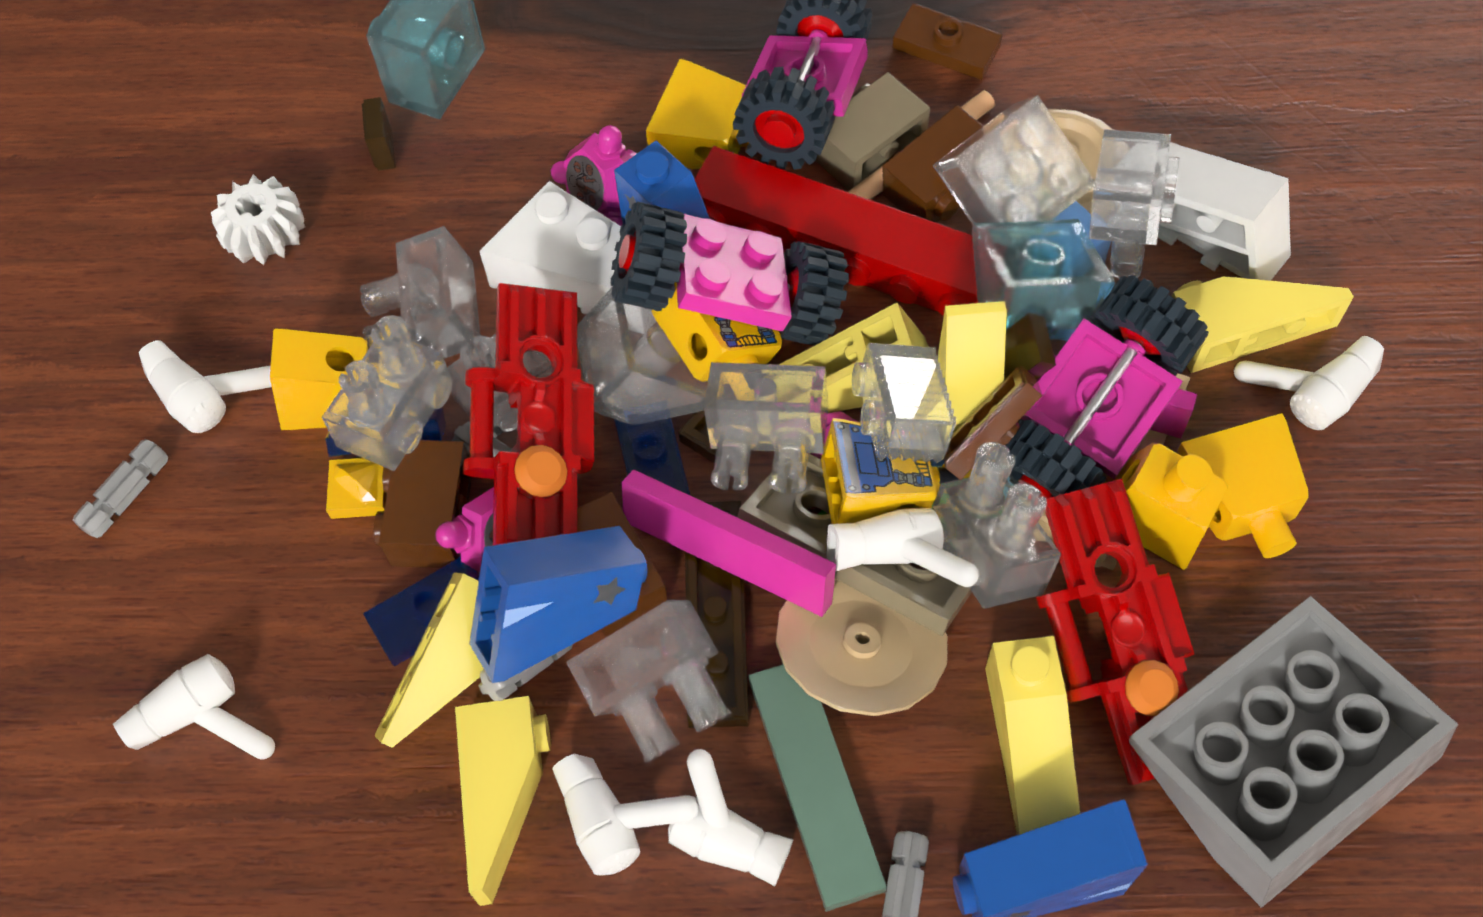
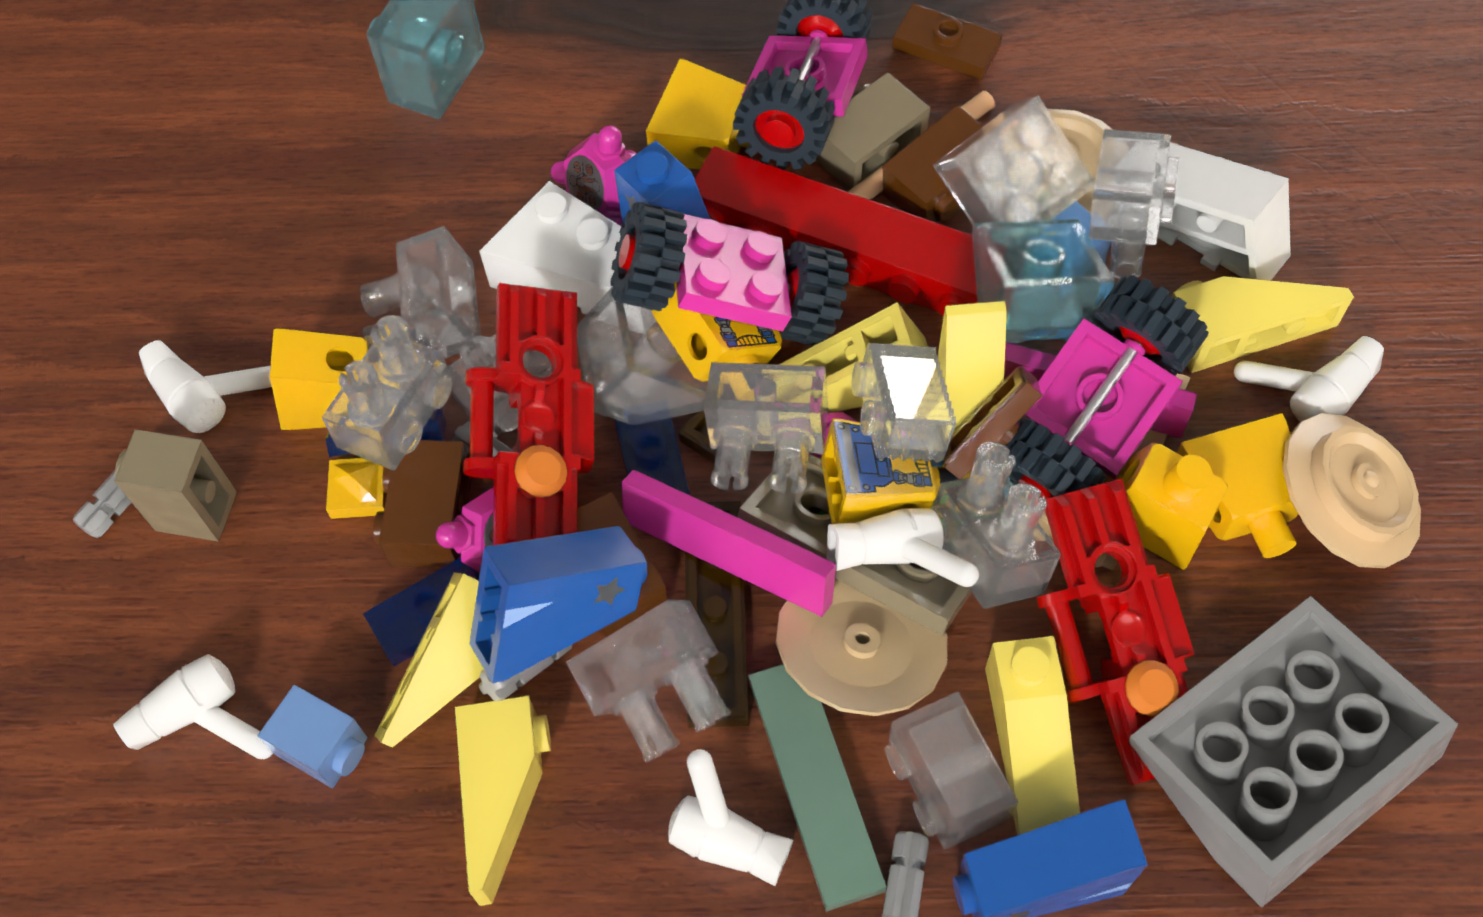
white gear [211,175,305,265] -> none
dark brown tile [362,97,396,171] -> none
white piece [552,754,698,875] -> none
dark brown tile [1004,312,1056,380] -> none
none -> dark tan brick [114,429,237,542]
none -> medium blue brick [257,685,368,789]
none -> clear brick [884,692,1018,850]
none -> tan piece [1283,413,1421,569]

